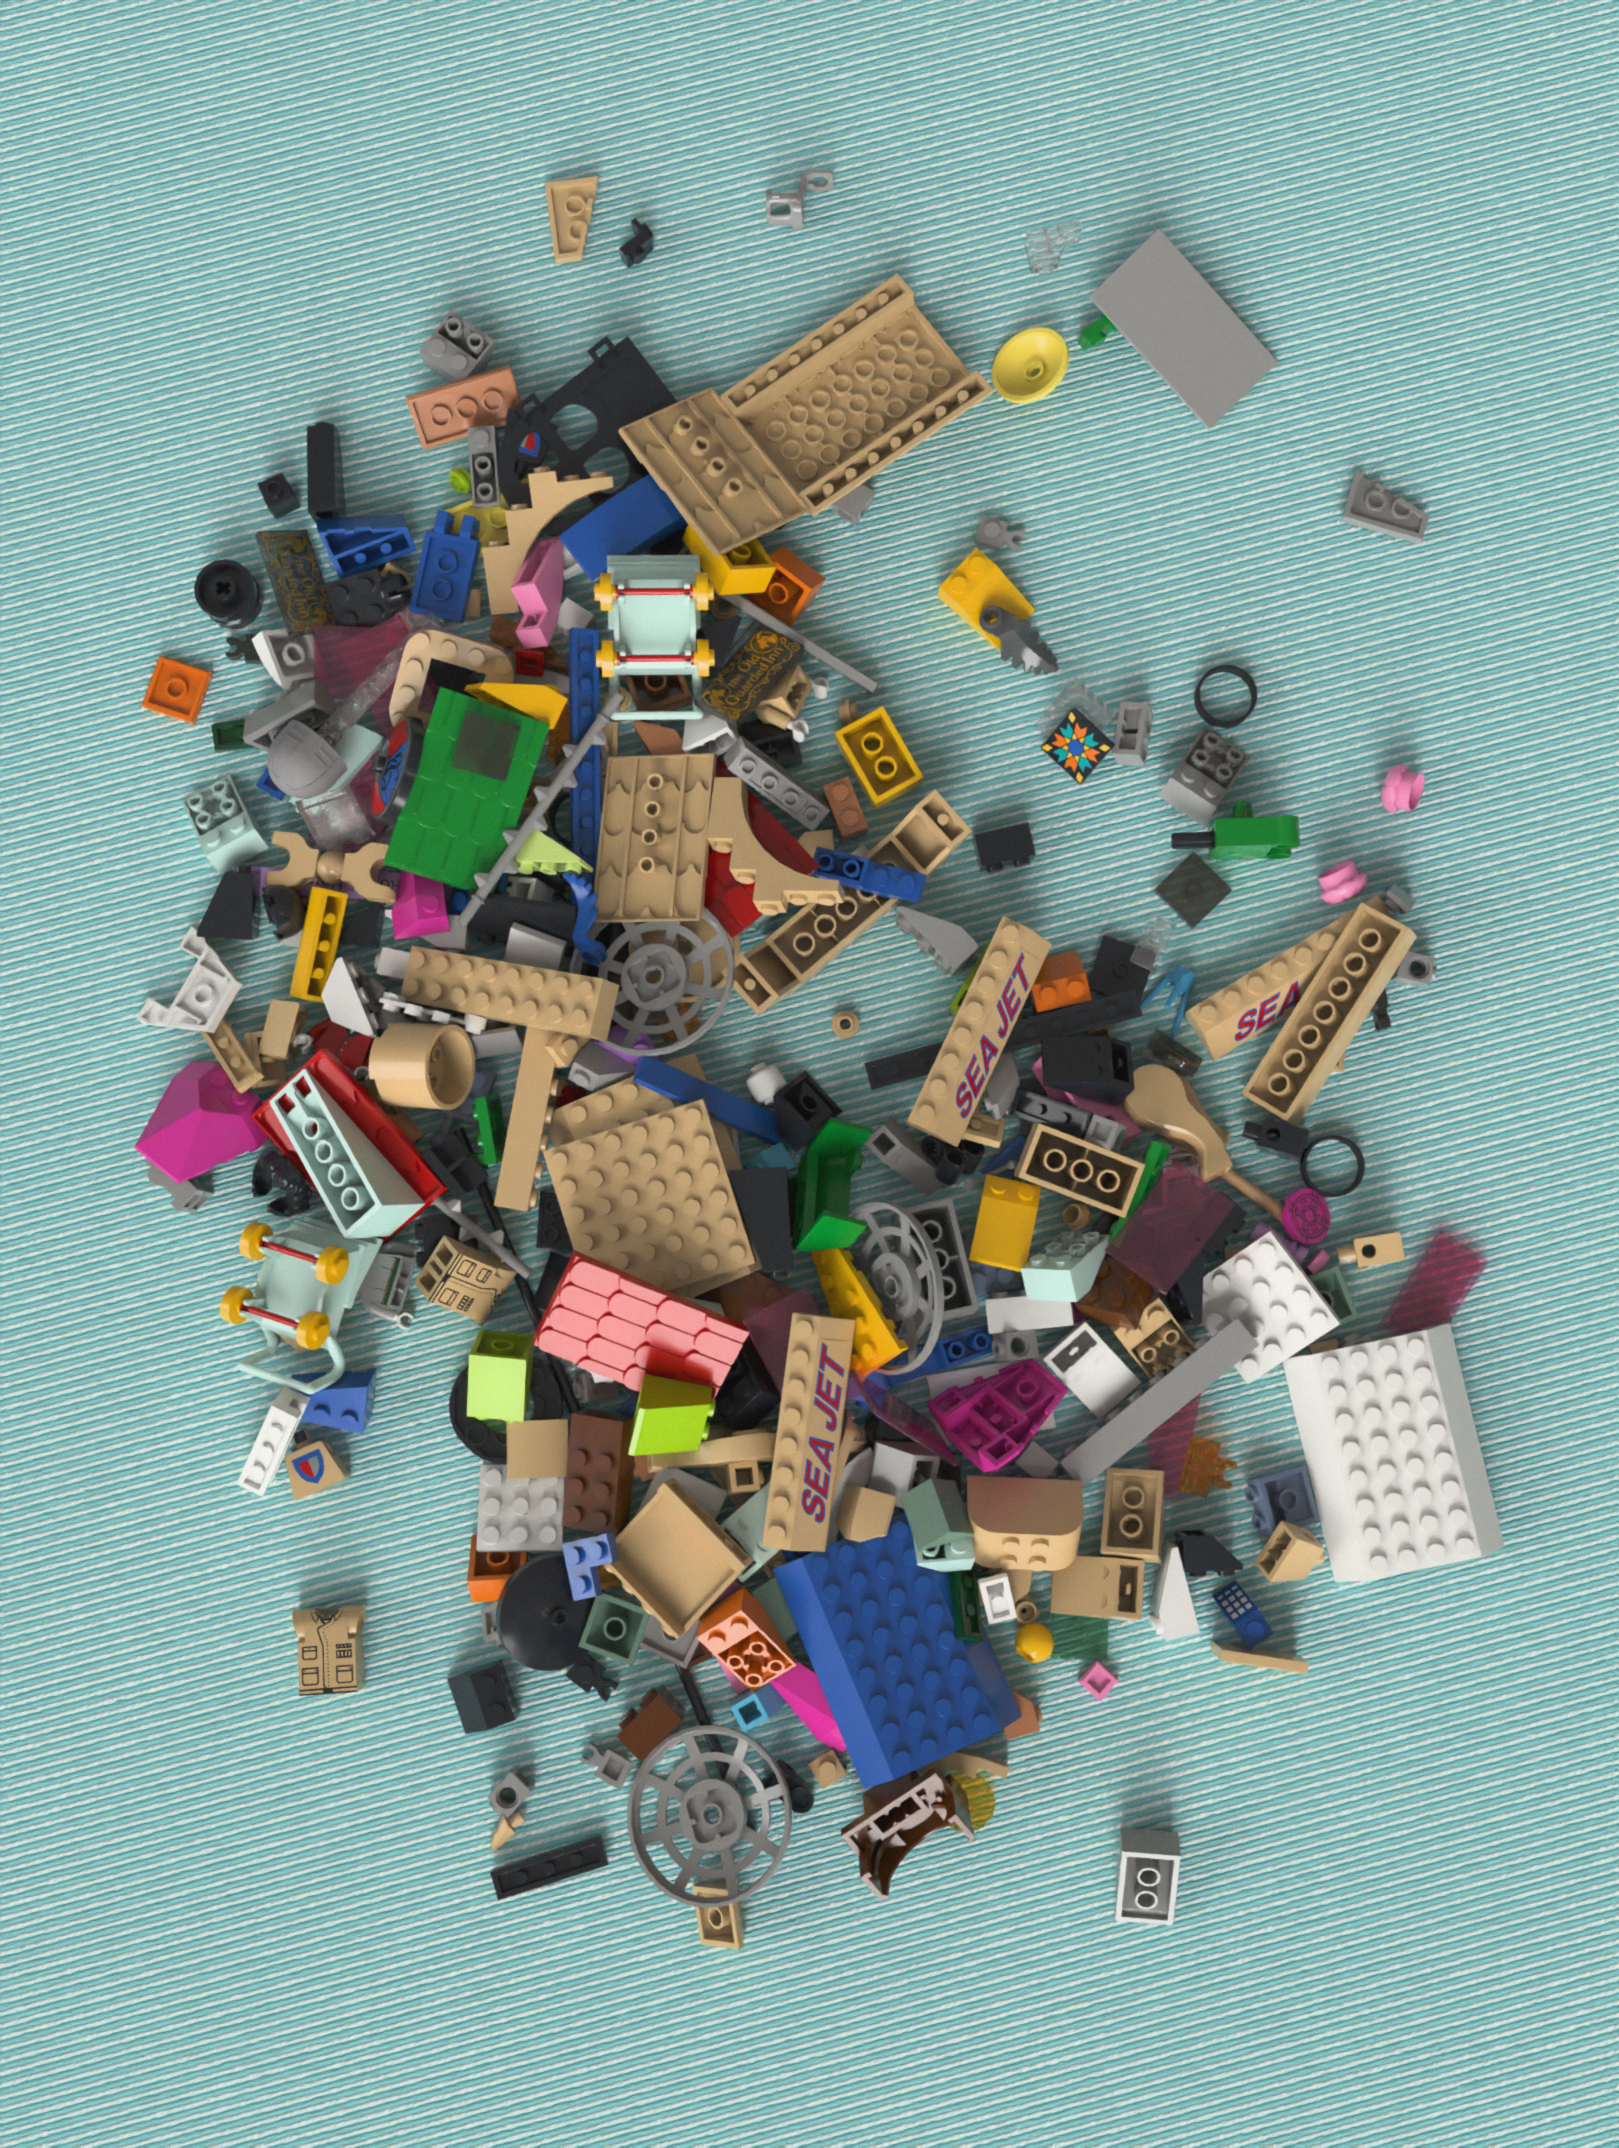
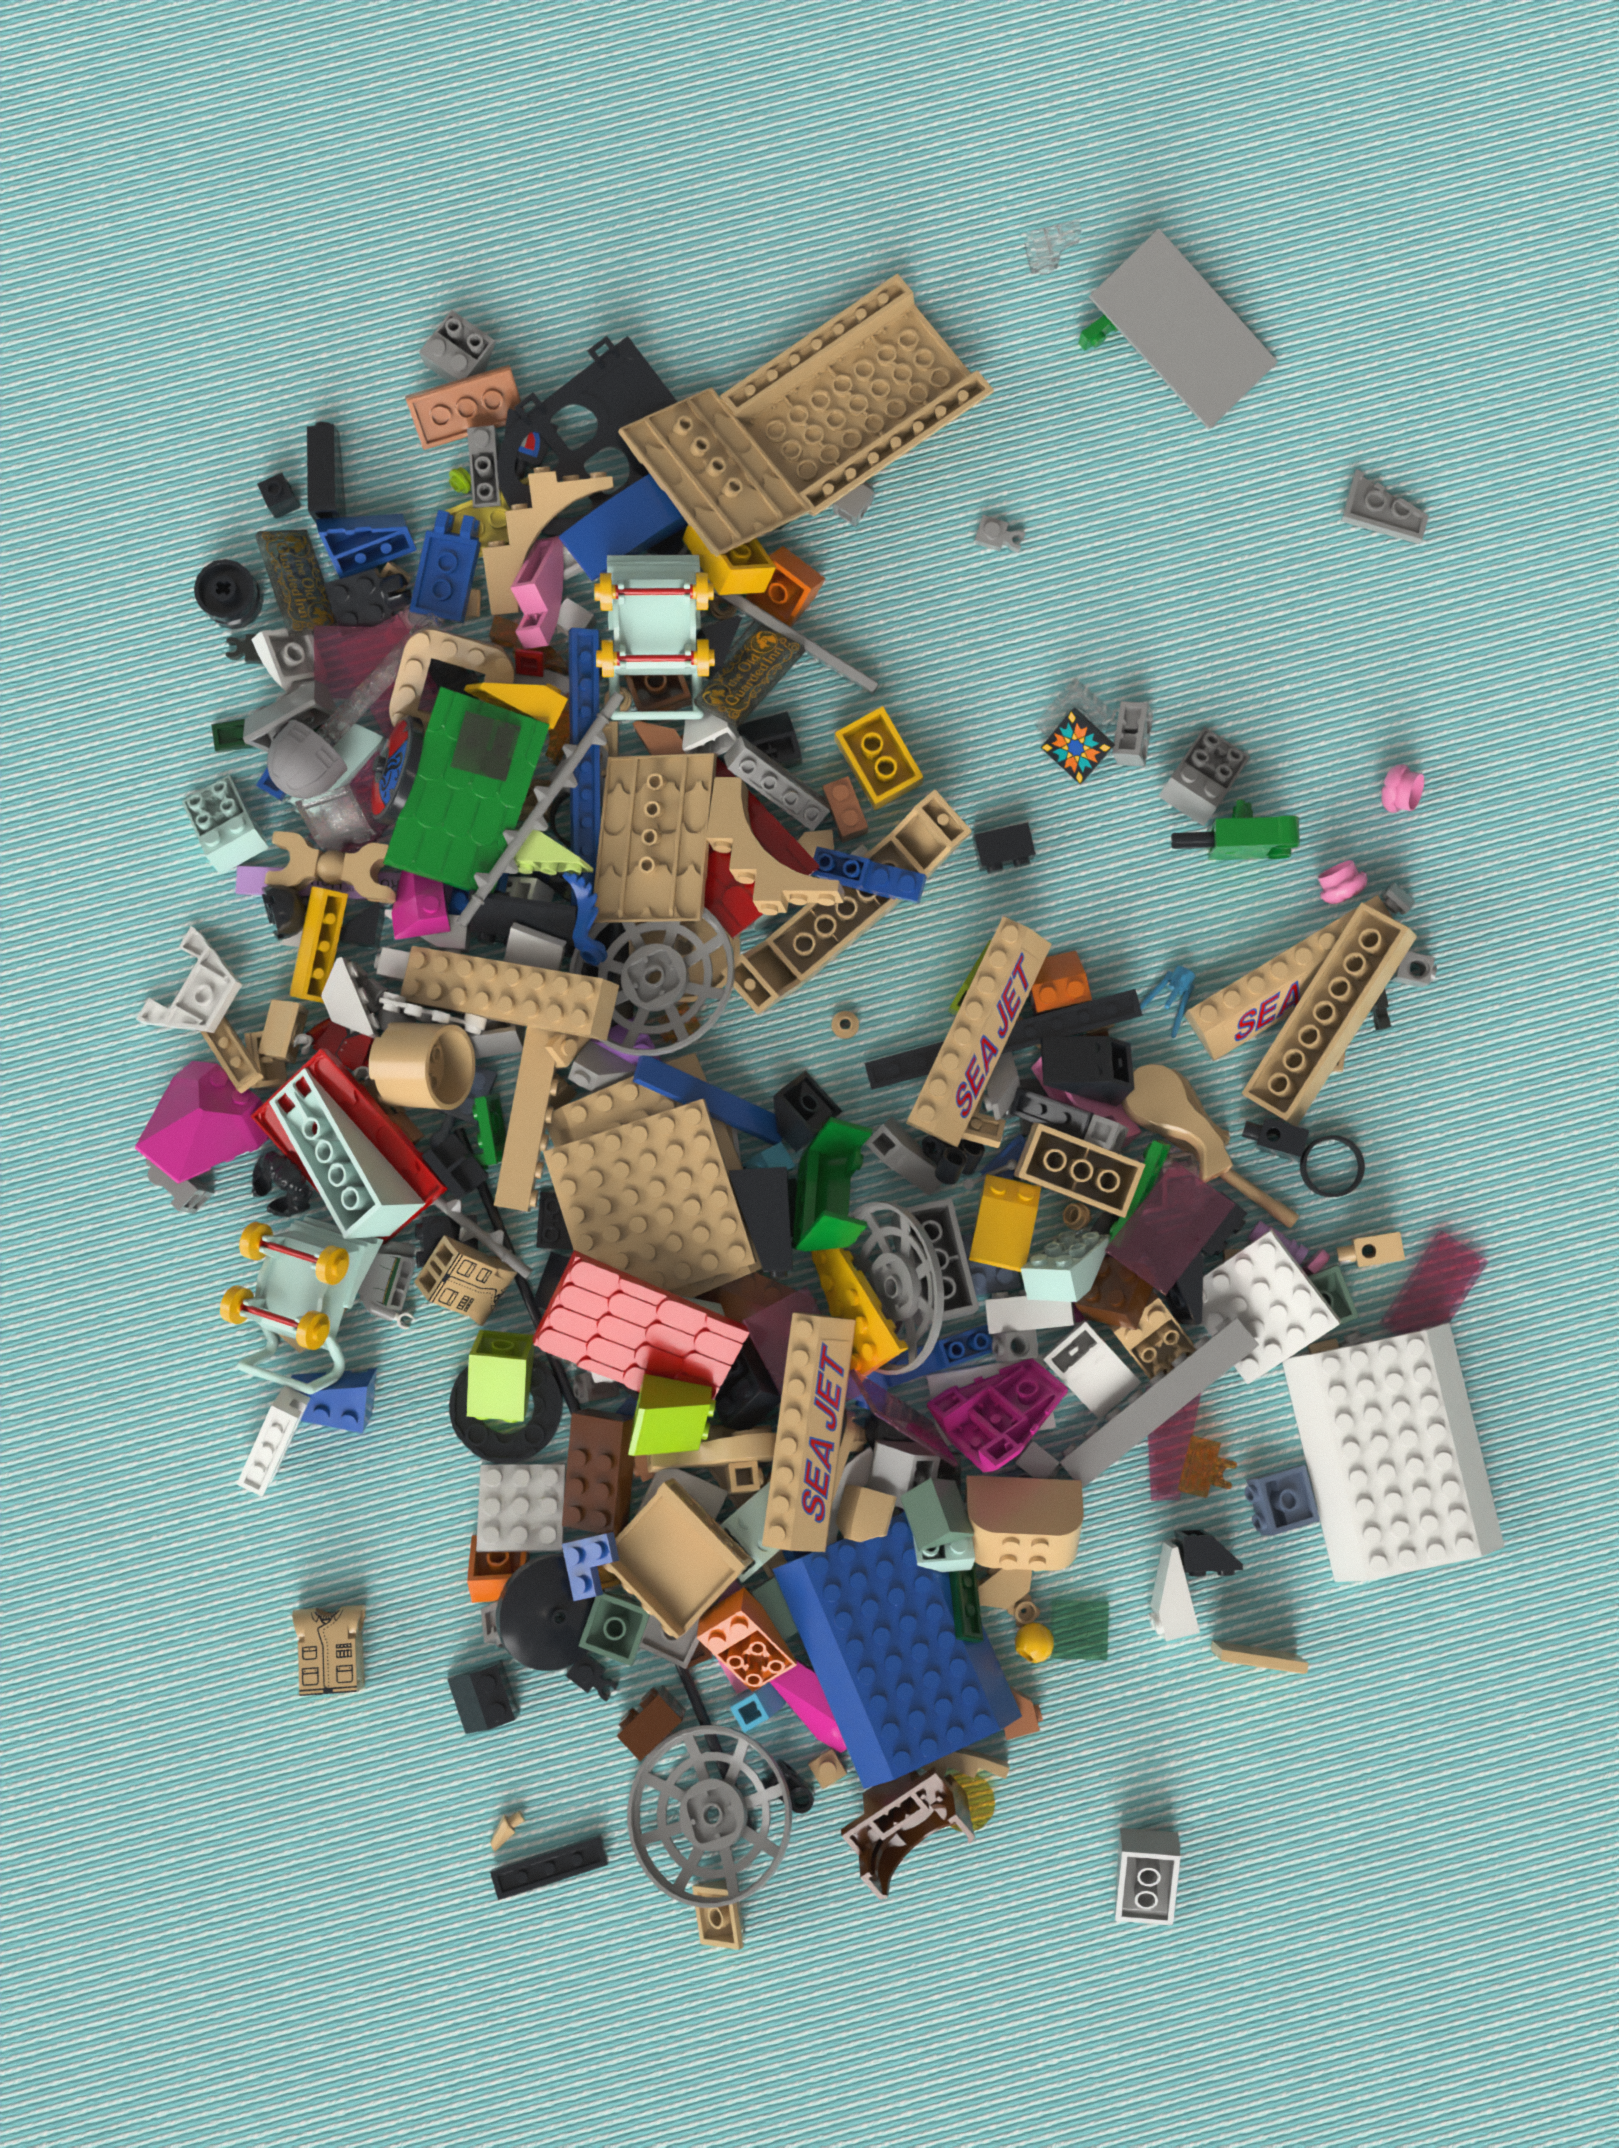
orange tile [141,655,213,725] -> none
black slope [197,865,260,940] -> none
tan torso [285,1428,351,1501] -> none
light grey brick [487,1766,535,1818] -> none
tan slope [506,1419,568,1479] -> none
tan wing [545,176,599,264] -> none
red plant [556,1086,585,1108] -> none
light grey plate [580,1743,635,1789] -> none
black bracket [619,218,653,268] -> none
tan torso [744,664,829,742] -> none
white head [746,1062,787,1105] -> none
light grey piece [766,169,833,230] -> none
tan plate [839,699,859,725] -> none
light grey slope [896,905,980,977] -> none
yellow slope [938,548,1035,650] -> none
white slope [977,1573,1017,1625] -> none
dark grey plant [979,605,1059,675] -> none
light yellow dish [992,327,1069,404] -> none
tan slope [1050,1556,1144,1621] -> none
bright pink tile [1078,1659,1119,1701] -> none
black plate [1088,935,1157,1004] -> none
tan slope [1100,1467,1164,1564] -> none
clear plate [1129,913,1177,972] -> none
clear smoke wing [1141,1028,1203,1077] -> none
clear smoke plate [1153,851,1232,929] -> none
black tyre [1194,665,1257,728] -> none
blue slope [1212,1580,1274,1649] -> none
tan torso [1254,1521,1325,1582] -> none
dark pink tile [1281,1188,1330,1245] -> none

